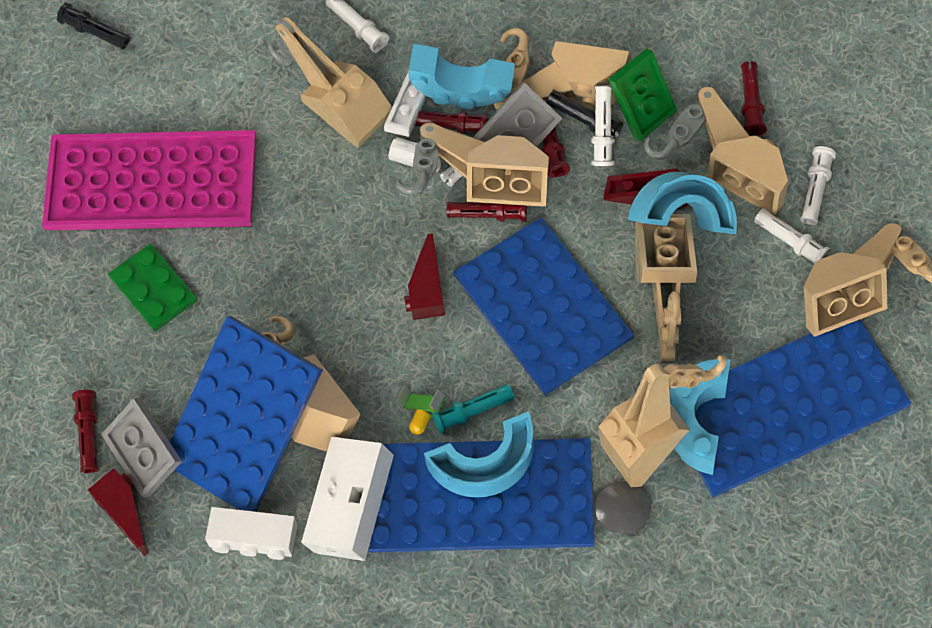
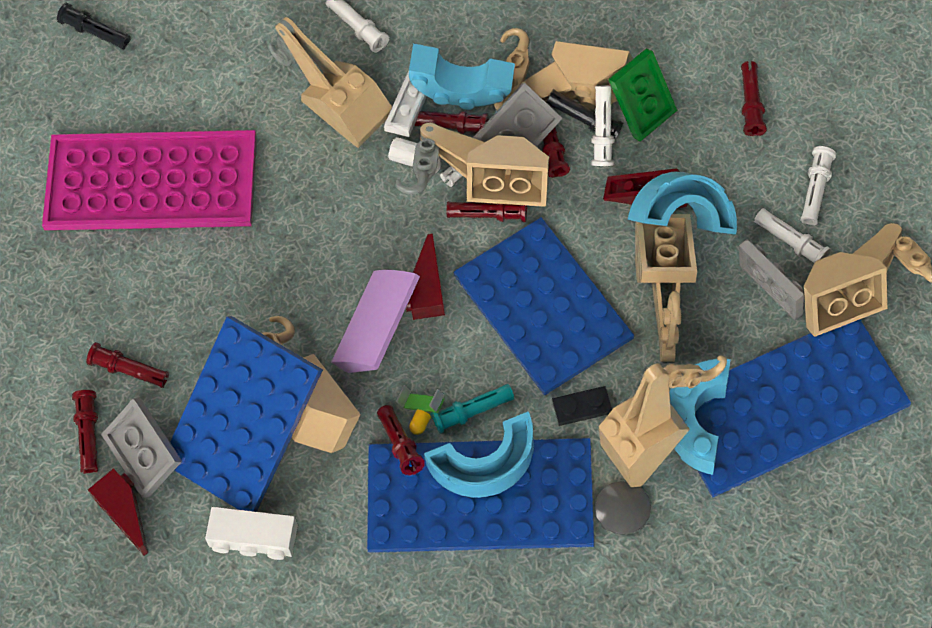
green plate [108,243,198,332] -> none
white brick [301,437,394,561] -> none
tan slope [644,87,788,217] -> none
none -> dark red pin [86,342,169,388]
none -> lavender slope [331,270,420,373]
none -> dark red pin [377,405,425,475]
none -> black plate [552,386,612,426]
none -> light grey plate [739,239,804,321]

